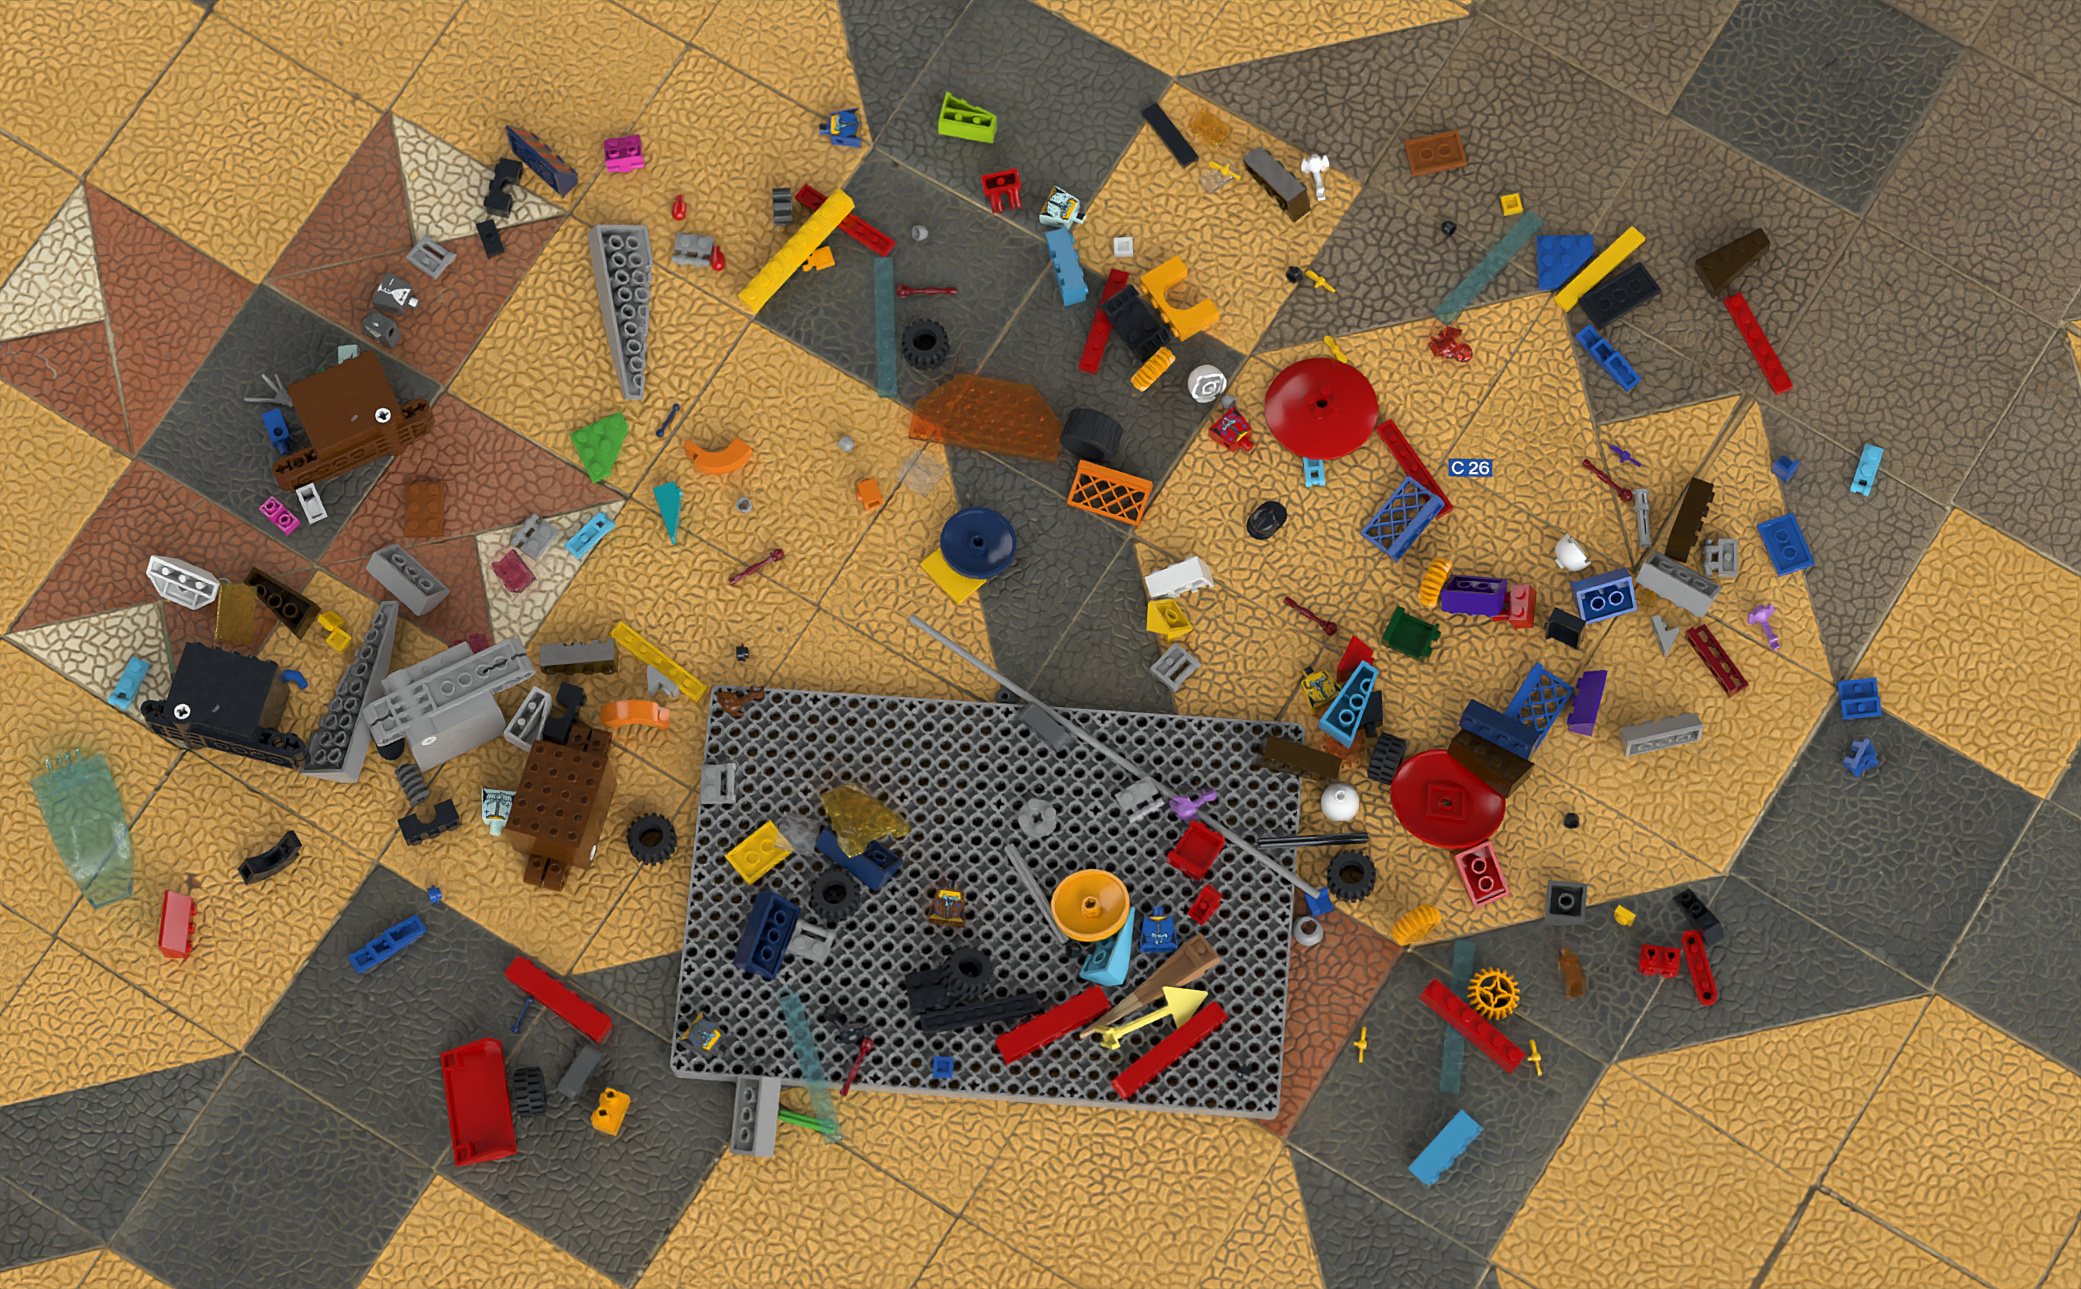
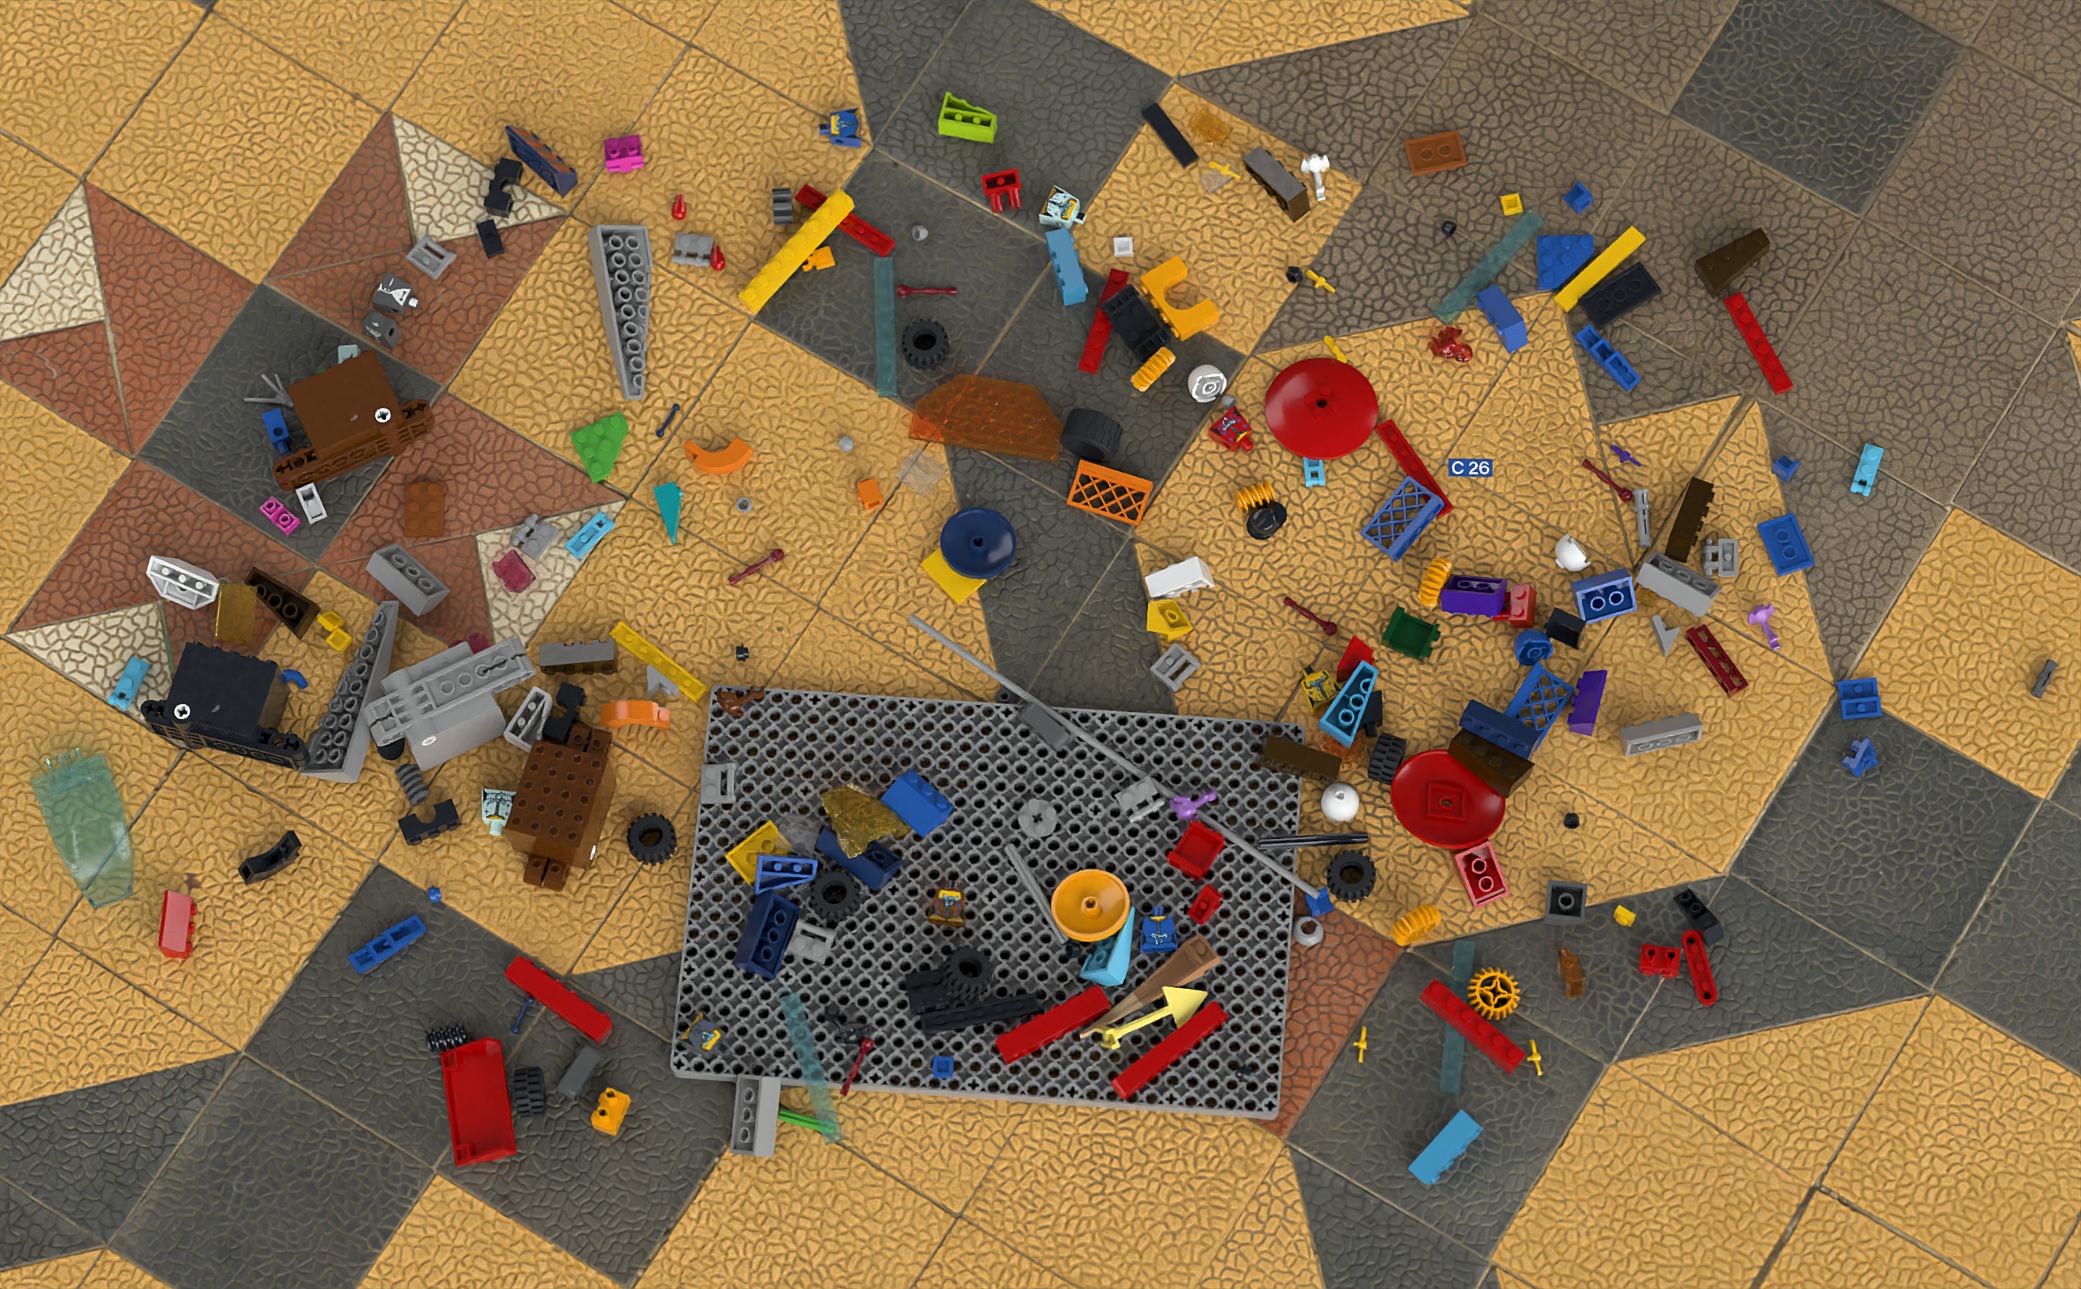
none -> black piece [425,1022,467,1053]
none -> blue wedge [753,852,818,894]
none -> blue slope [880,769,954,837]
none -> light orange piece [1233,479,1276,513]
none -> blue wedge [1476,284,1528,354]
none -> blue cylinder [1513,629,1553,666]
none -> blue panel [1564,181,1593,214]
none -> dark grey pin [2030,659,2058,699]

